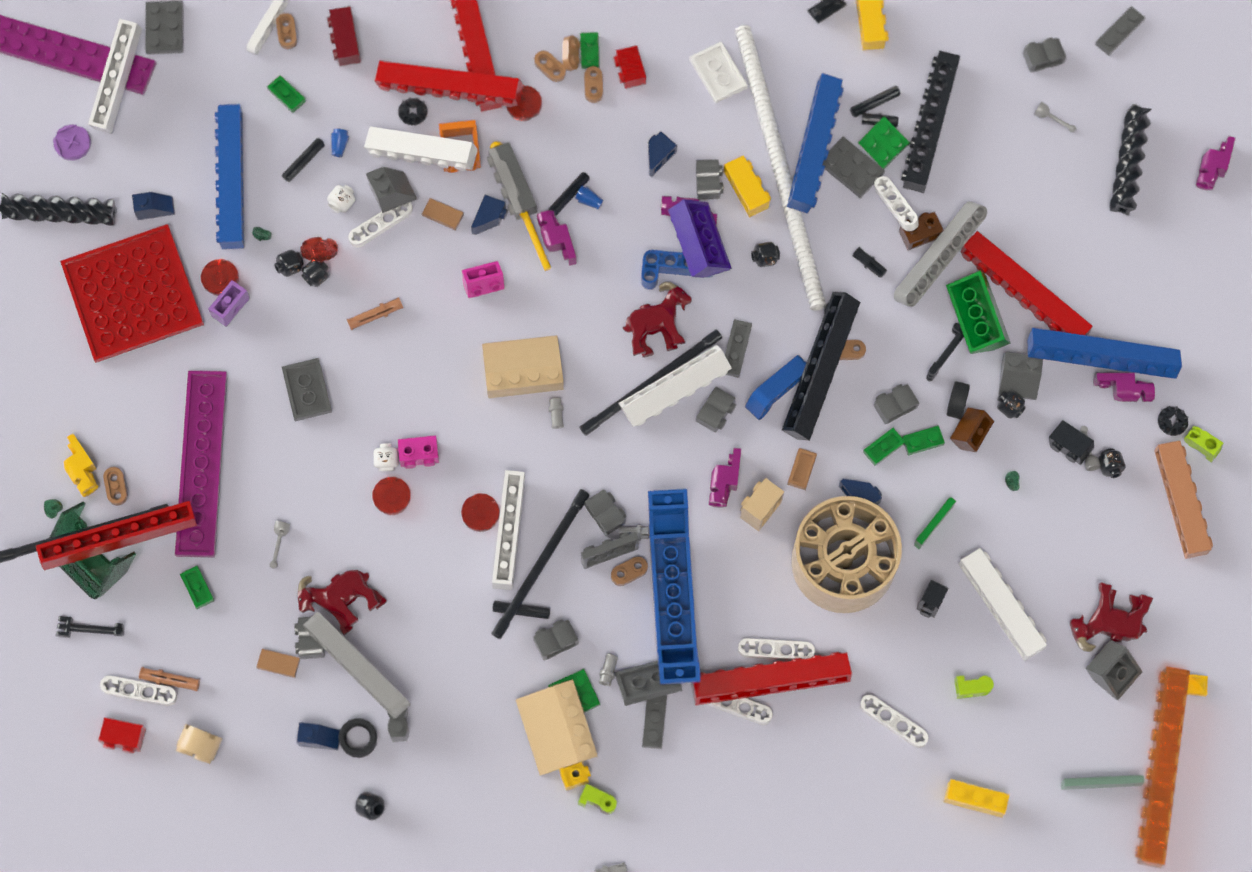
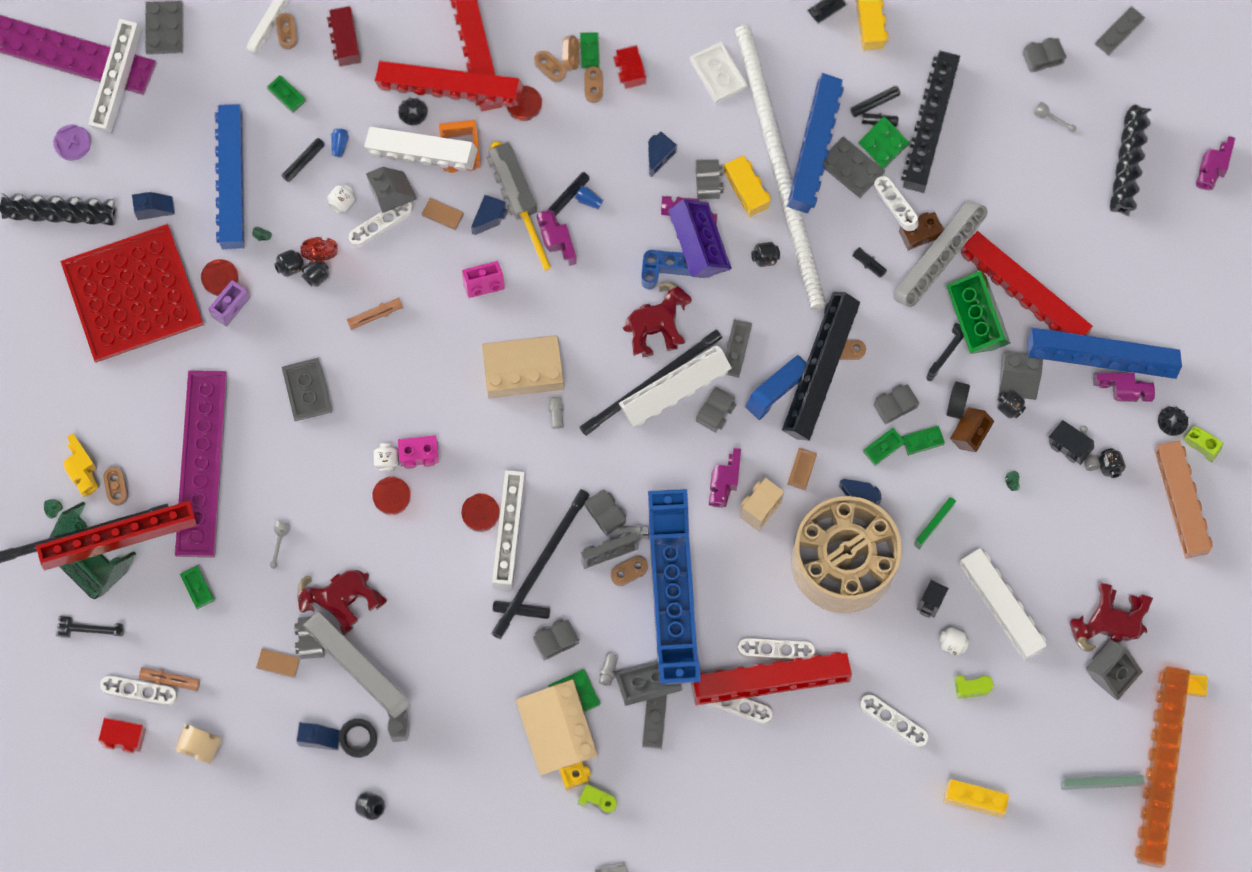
none -> white head [938,627,969,656]

